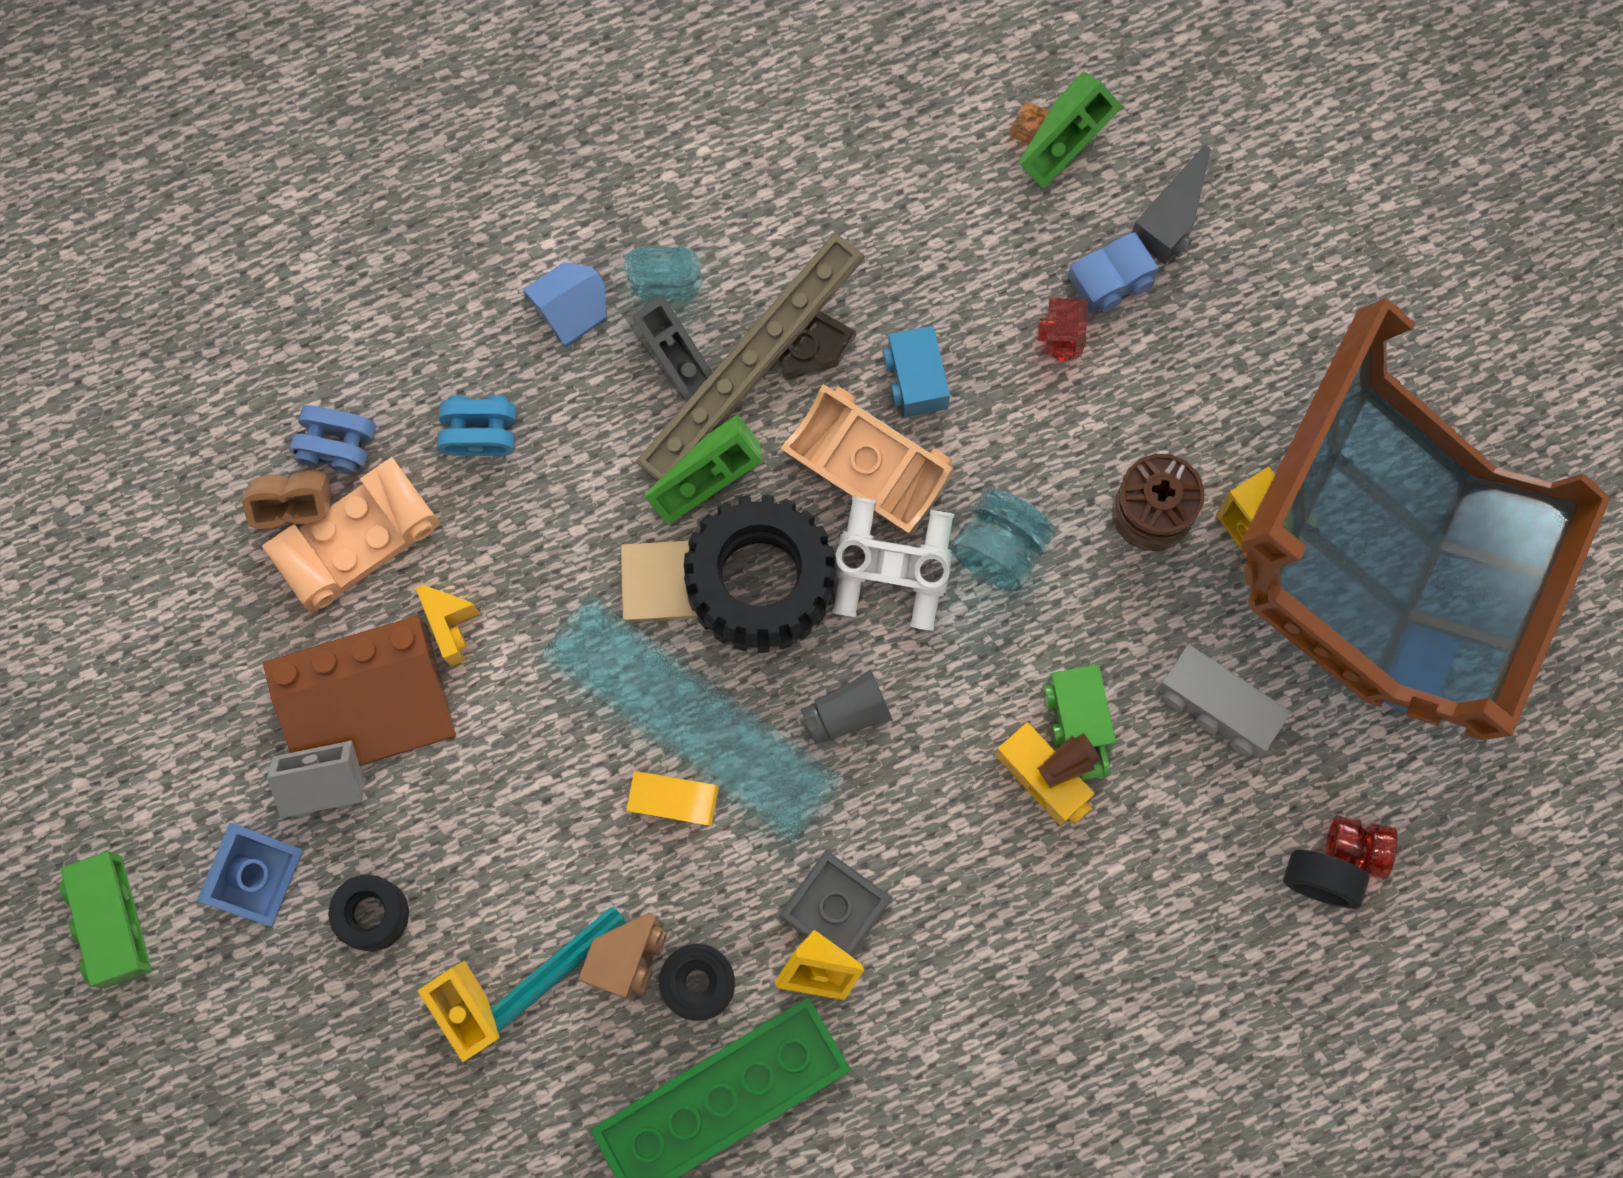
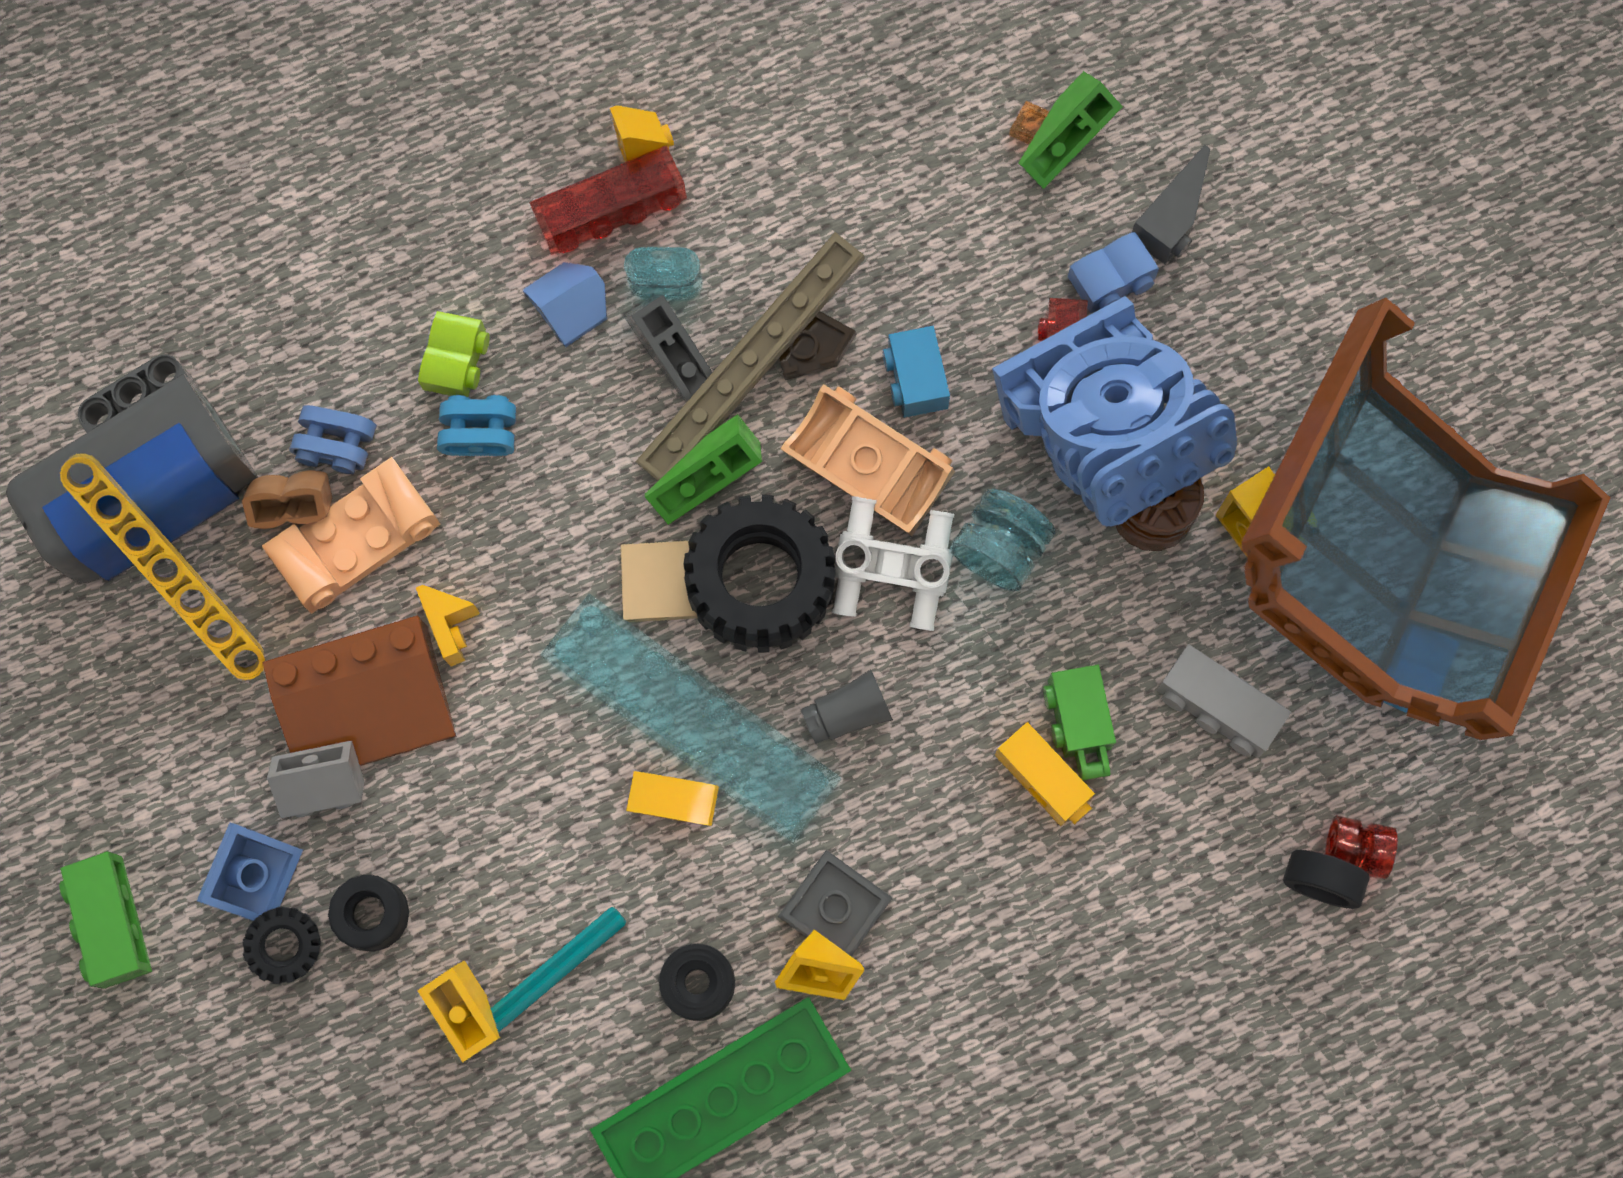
medium nougat slope [578,913,667,1002] -> none
reddish brown cone [1037,733,1102,788] -> none
none -> piece [6,355,258,583]
none -> yellow beam [60,454,265,680]
none -> black tyre [242,907,321,984]
none -> lime brick [418,311,490,397]
none -> clear red brick [529,145,687,255]
none -> yellow slope [610,105,674,175]
none -> medium blue brick [992,296,1237,527]

